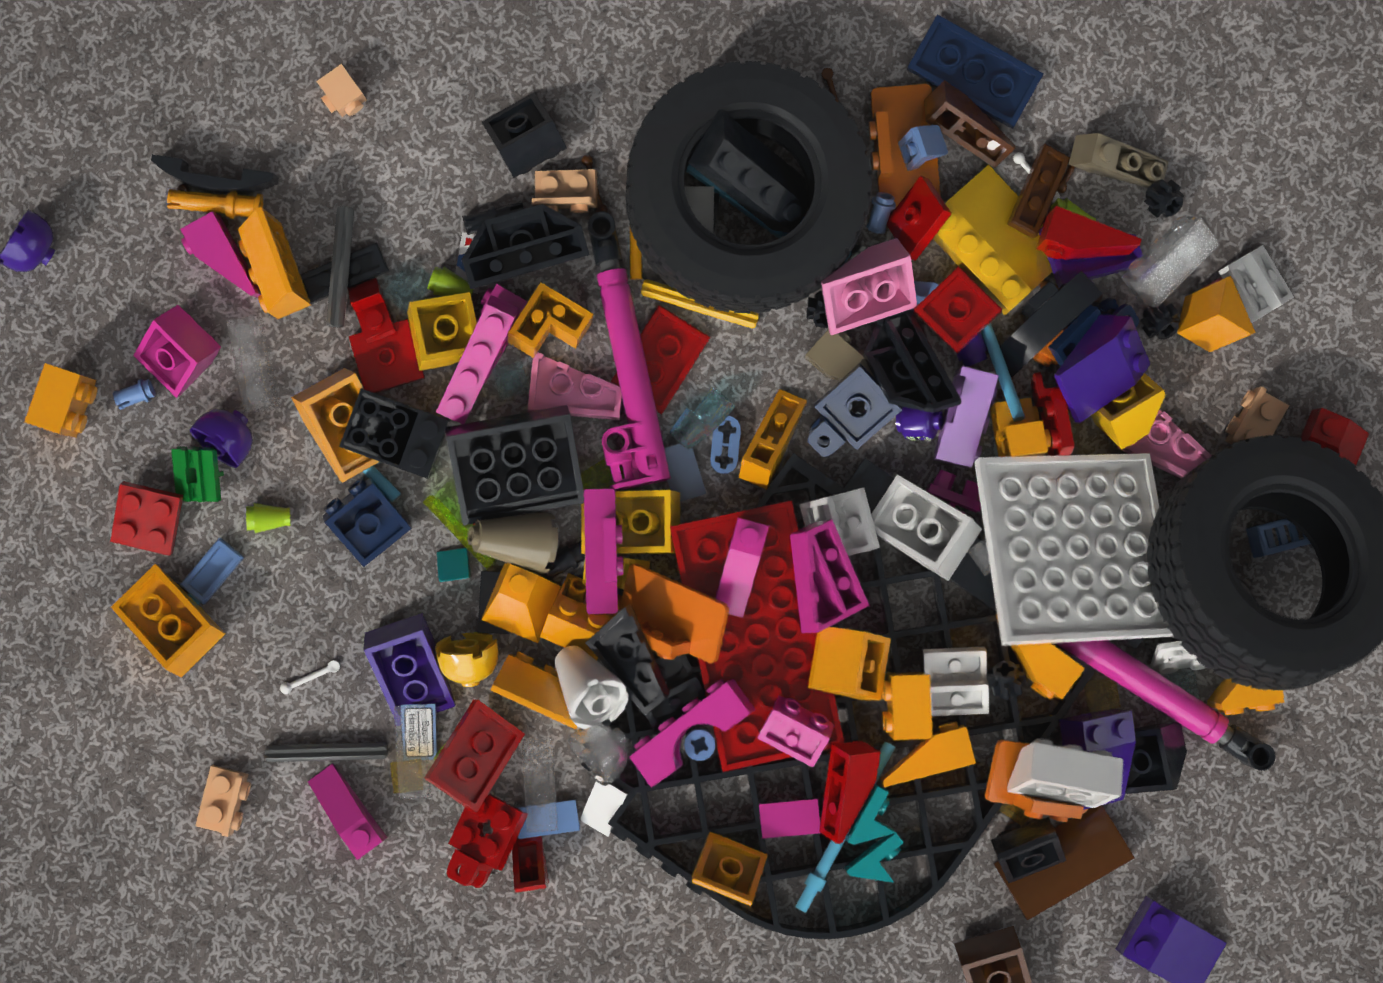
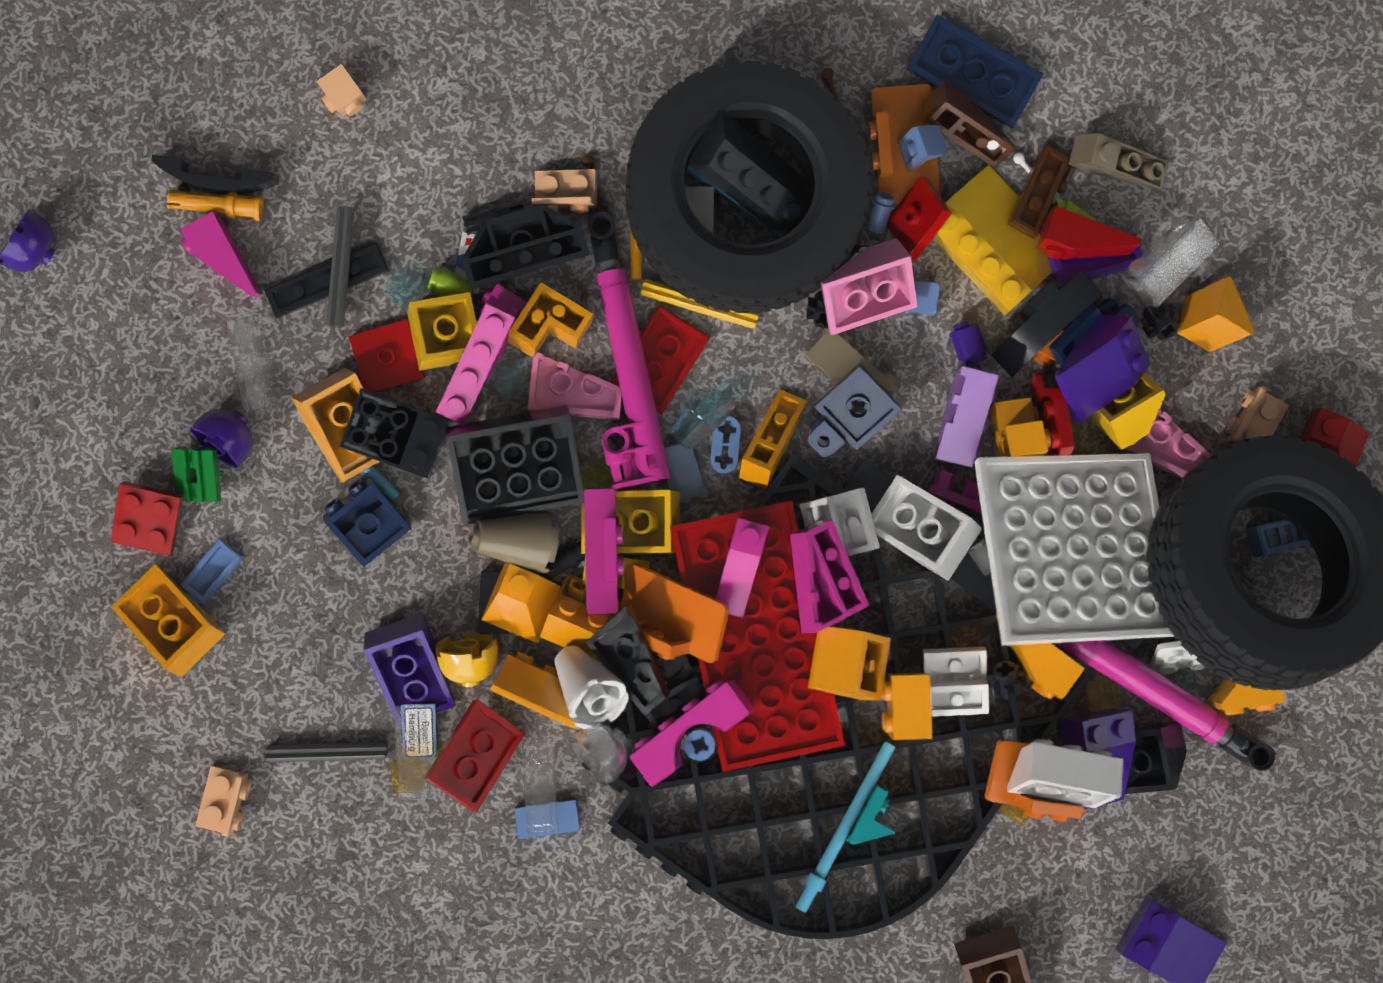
light orange brick [24,363,98,438] -> none
medium blue pin [113,379,156,410] -> none
dark pink slope [133,305,221,398] -> none
light orange slope [238,207,311,319] -> none
lime cone [246,503,291,533] -> none
white hinge [280,660,340,694] -> none
dark pink slope [308,763,387,860] -> none
red slope [348,277,396,343] -> none
clear neon green tile [423,495,497,569] -> none
teal slope [436,548,472,582] -> none
red plate [447,793,528,888] -> none
black slope [482,93,567,178] -> none
red slope [512,836,549,893] -> none
white sticker [580,777,627,837] -> none
light orange slope [692,832,768,906] -> none
dark pink bracket [757,696,834,767] -> none
dark pink sticker [759,799,820,839] -> none
red slope [819,741,880,844] -> none
teal slope [844,831,904,882] -> none
black wedge [863,309,962,413] -> none
light orange slope [880,721,976,787] -> none
dark purple head [896,407,944,441] -> none
red plate [914,266,1002,354] -> none
medium azure bar [981,322,1025,422] -> none
black slope [991,817,1066,883] -> none
reddish brown slope [993,805,1134,921] -> none
black gear [1144,179,1184,218] -> none
white slope [1218,245,1294,323] -> none

